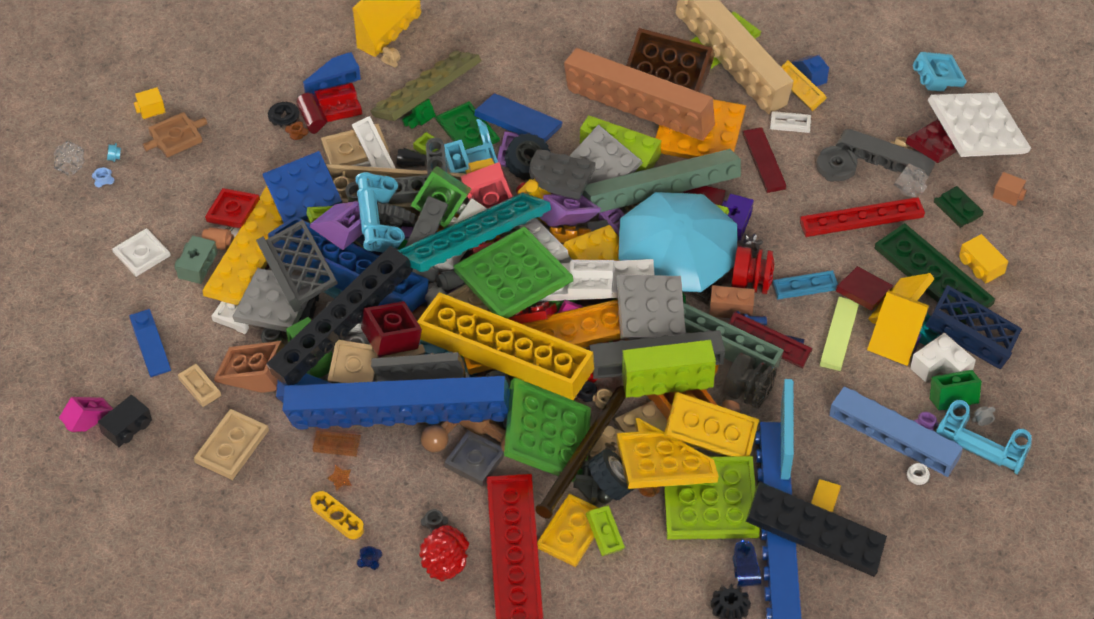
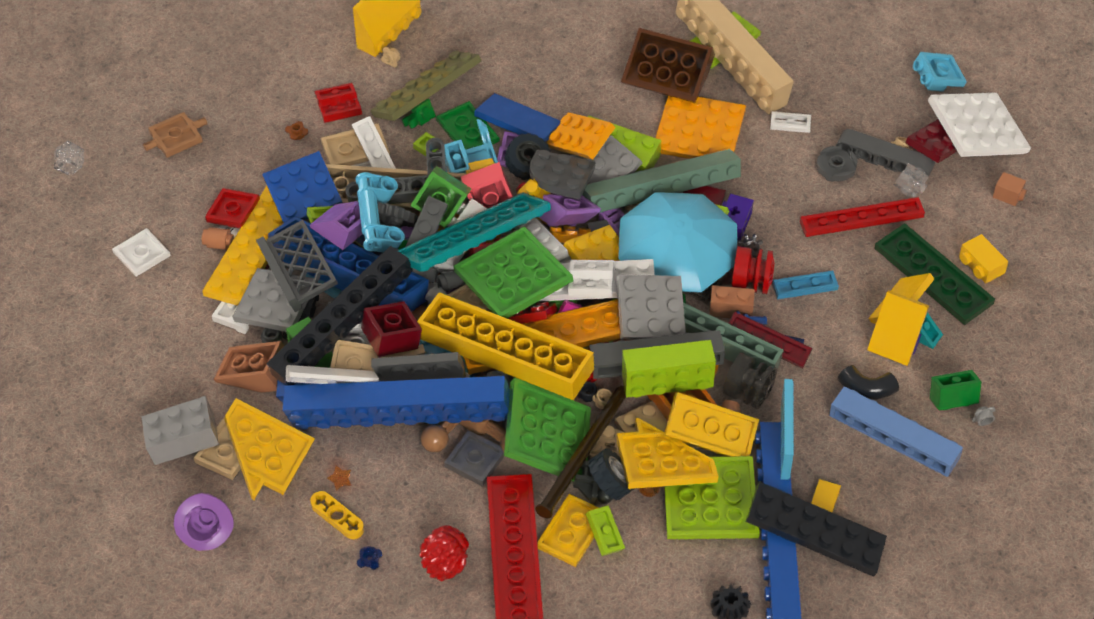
dark pink slope [59,397,113,432] -> none
light blue plate [92,167,115,187] -> none
black brick [98,394,152,447] -> none
medium azure plate [107,143,121,162] -> none
blue slope [129,309,171,378] -> none
yellow brick [133,87,166,119] -> none
sand green brick [175,235,218,284] -> none
tan plate [178,364,221,407] -> none
black gear [268,102,300,128] -> none
dark red brick [296,93,328,134] -> none
blue slope [303,52,361,94] -> none
clear orange tile [313,430,361,457] -> none
black cone [396,148,426,167] -> none
dark grey plate [421,509,448,533] -> none
nougat brick [564,48,715,141] -> none
clear blue piece [733,540,761,587] -> none
dark red tile [743,127,787,193] -> none
yellow plate [781,60,827,111] -> none
blue slope [791,55,829,87] -> none
yellowish green tile [820,297,859,371] -> none
dark red tile [836,266,893,311] -> none
white plate [907,463,930,485] -> none
white brick [910,333,976,382] -> none
medium lavender plate [914,412,939,431] -> none
dark blue fence [925,285,1022,369] -> none
dark green plate [934,186,984,228] -> none
medium azure piece [936,400,1032,475] -> none
none -> light grey brick [141,396,219,465]
none -> medium lavender hat [174,493,234,551]
none -> yellow wing [224,398,315,500]
none -> white slope [286,365,379,384]
none -> light orange plate [547,112,616,160]
none -> black cylinder [838,365,899,400]

